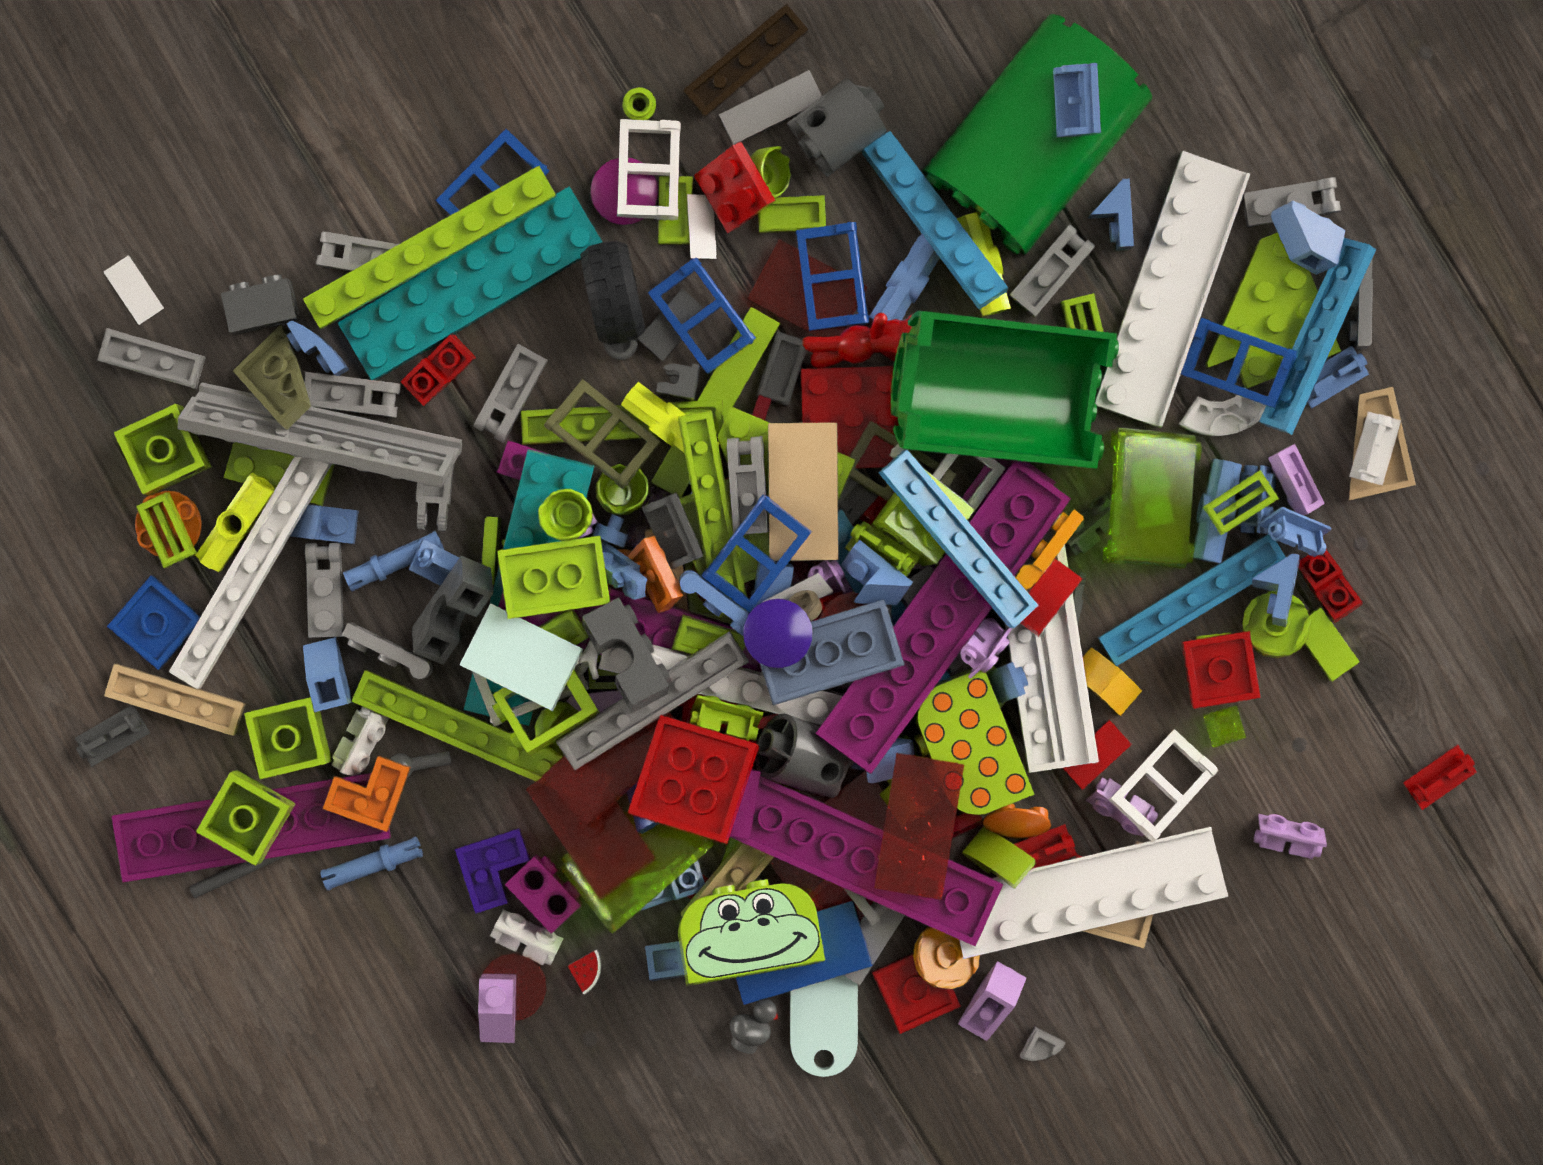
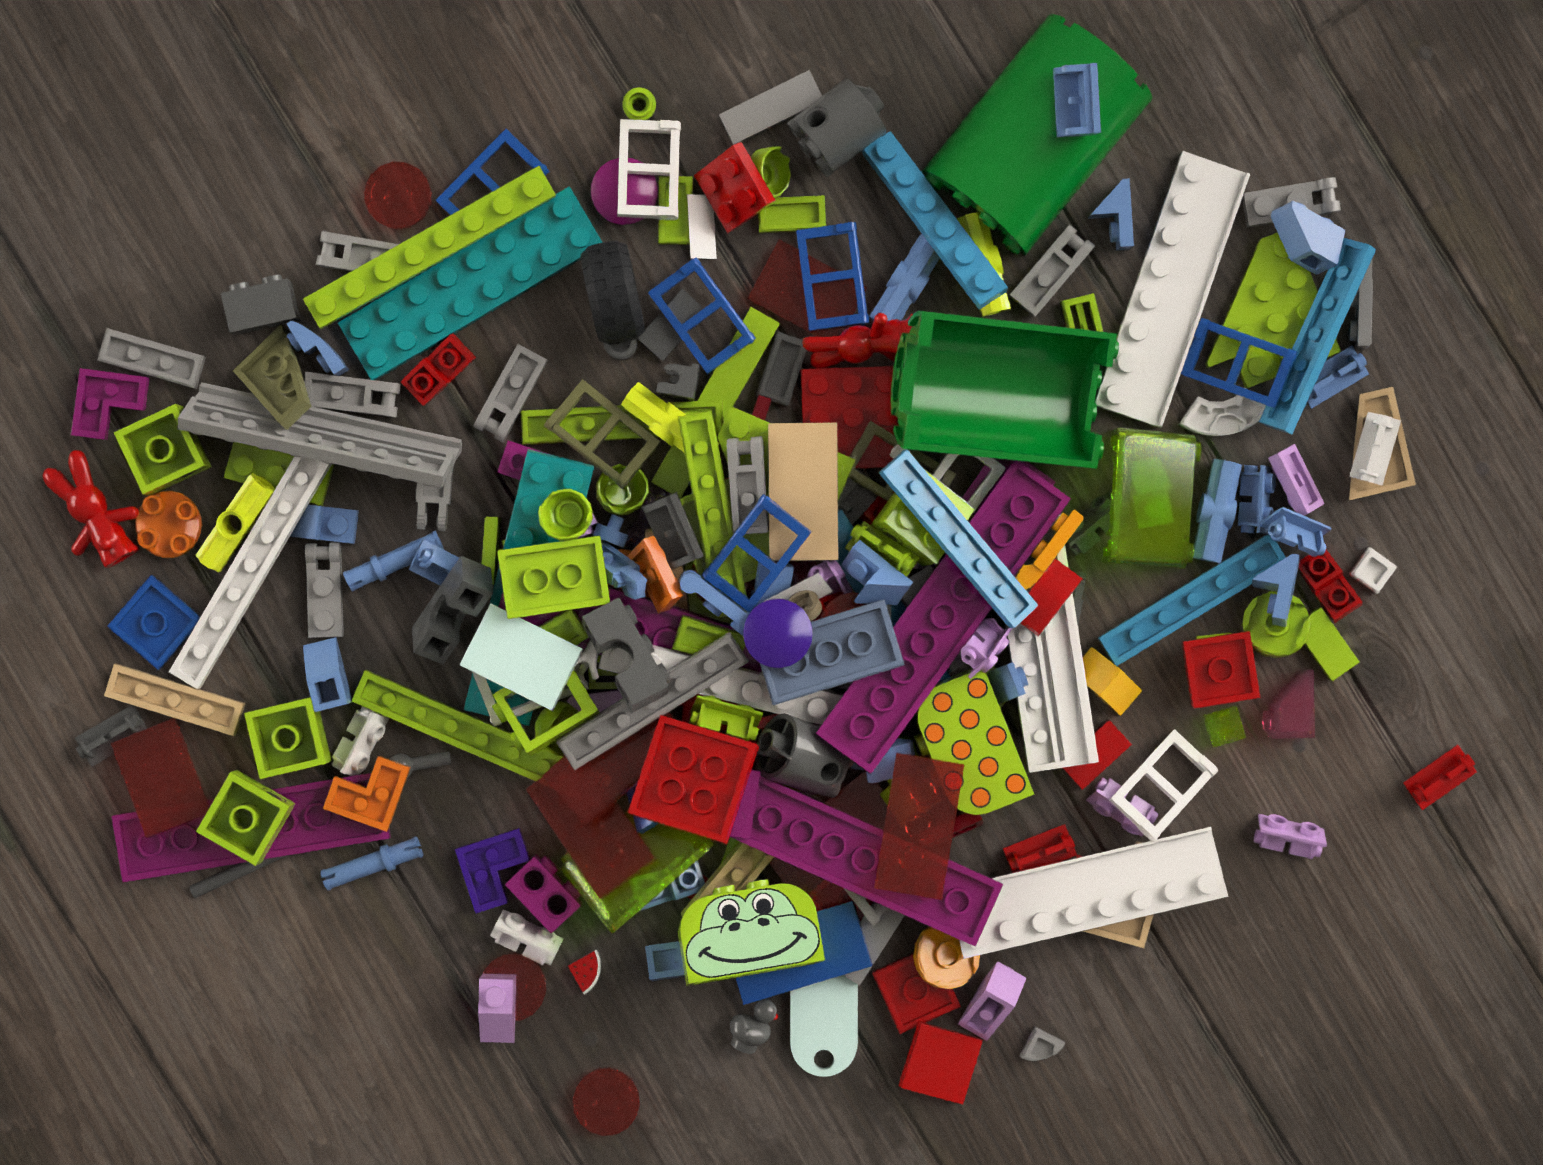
white sticker [104,255,164,325] -> none
lime tile [136,492,197,568] -> none
light grey plate [342,622,433,679] -> none
dark brown plate [683,4,808,118] -> none
lime slope [962,827,1036,889] -> none
orange dish [983,804,1051,839] -> none
lime tile [1202,470,1279,535] -> none
none -> red animal [42,450,139,568]
none -> magenta plate [71,368,150,440]
none -> clear red tile [111,718,210,838]
none -> clear red tile [364,162,432,230]
none -> clear red tile [573,1067,640,1136]
none -> red tile [898,1021,983,1105]
none -> clear pink slope [1263,669,1315,739]
none -> white tile [1349,547,1397,594]

